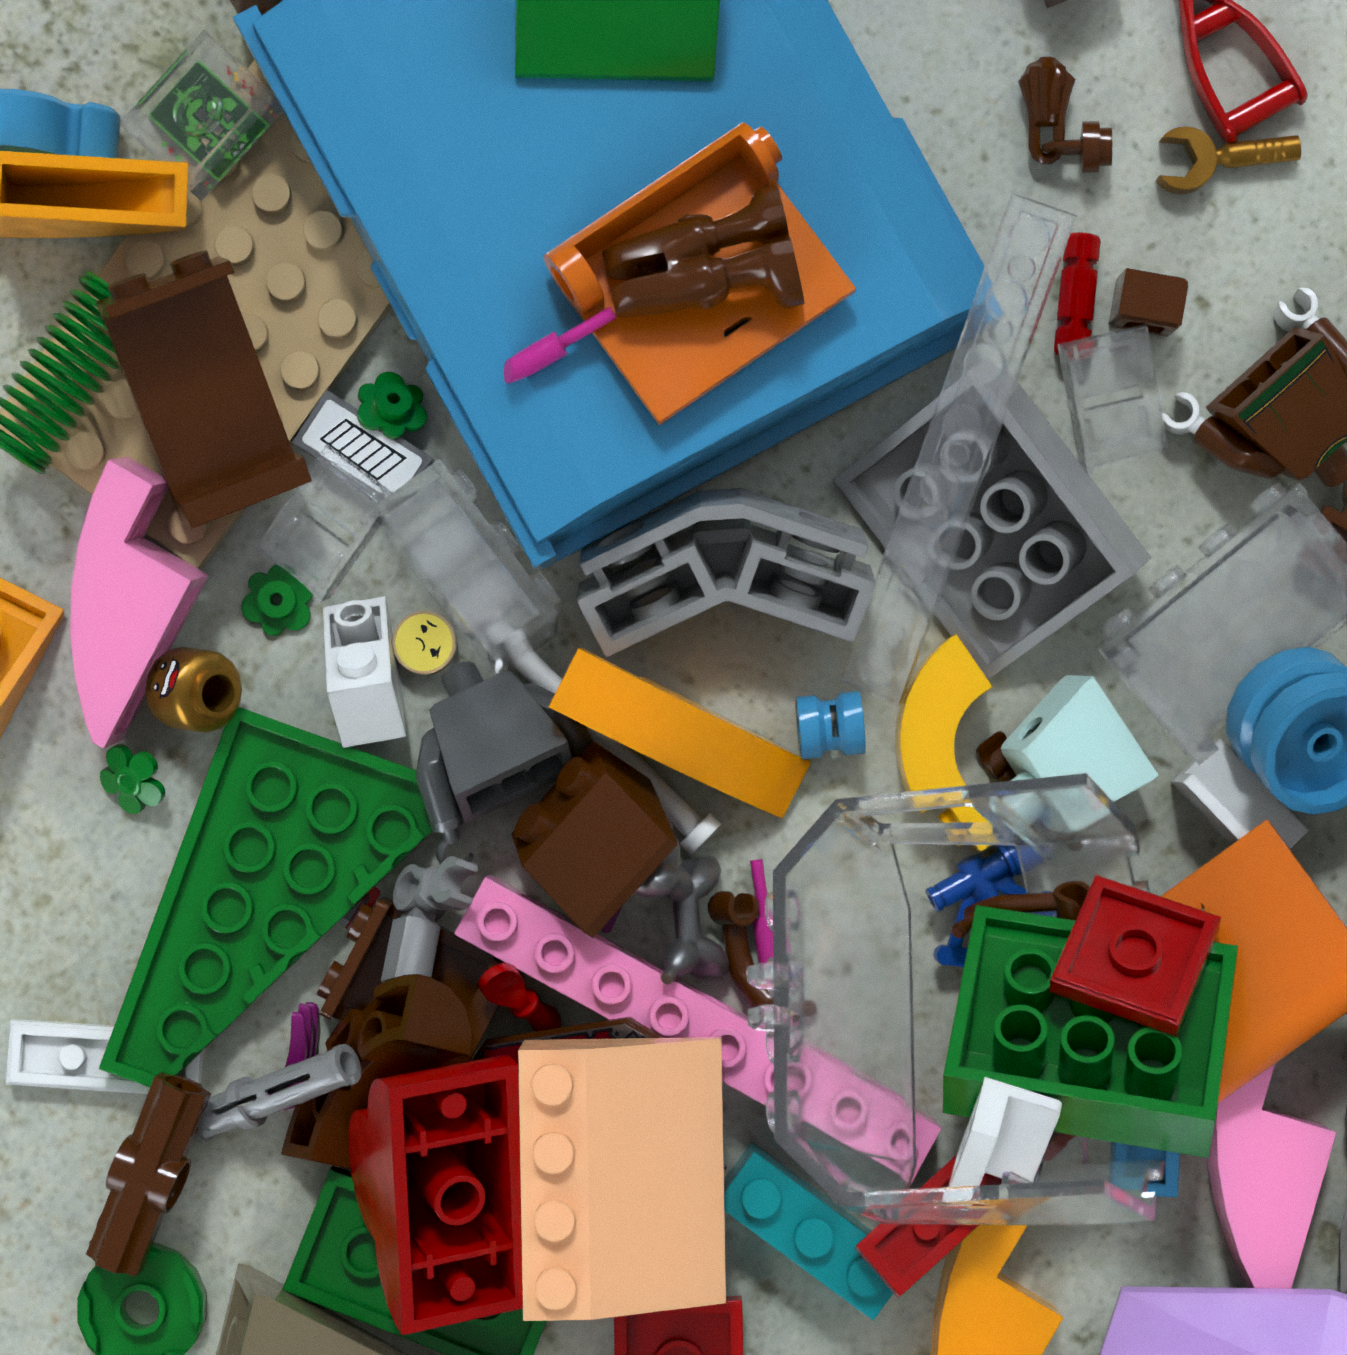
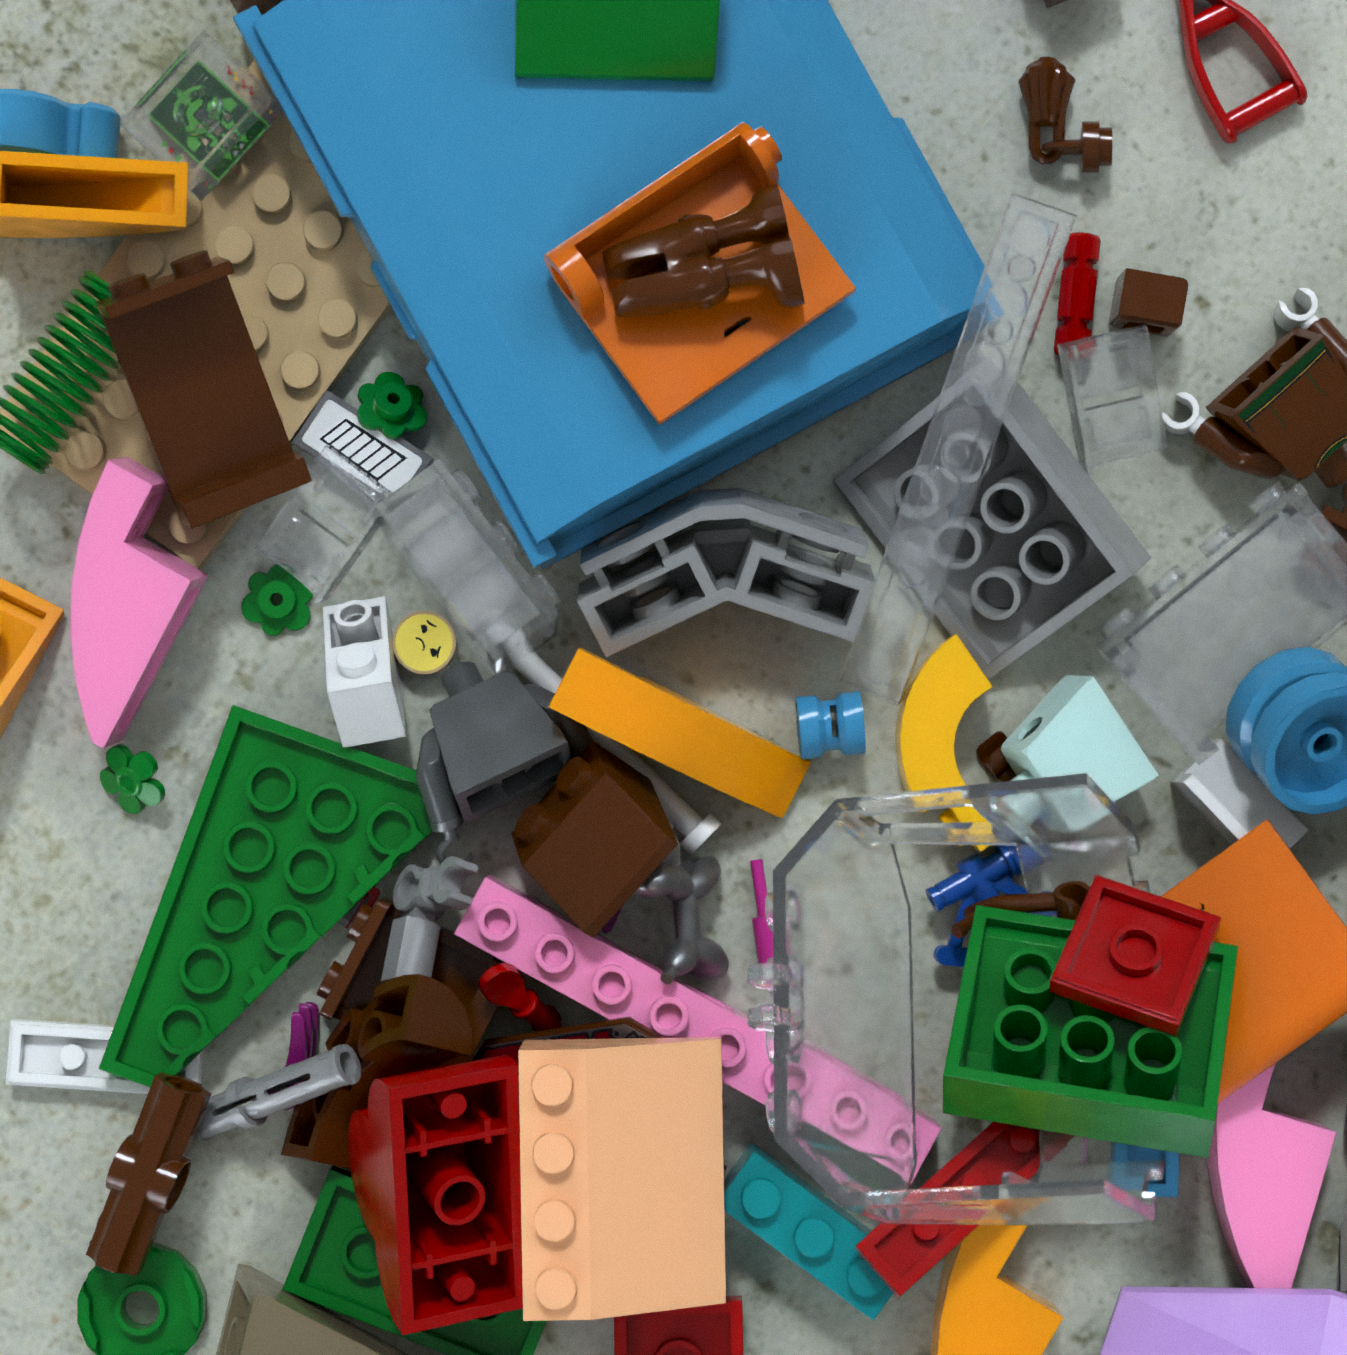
pearl gold head [145,647,242,733] -> none
dark pink piece [503,307,617,384] -> none
reddish brown piece [708,891,806,1027] -> none
white panel [944,1077,1062,1213] -> none
pearl gold piece [1155,126,1301,194] -> none

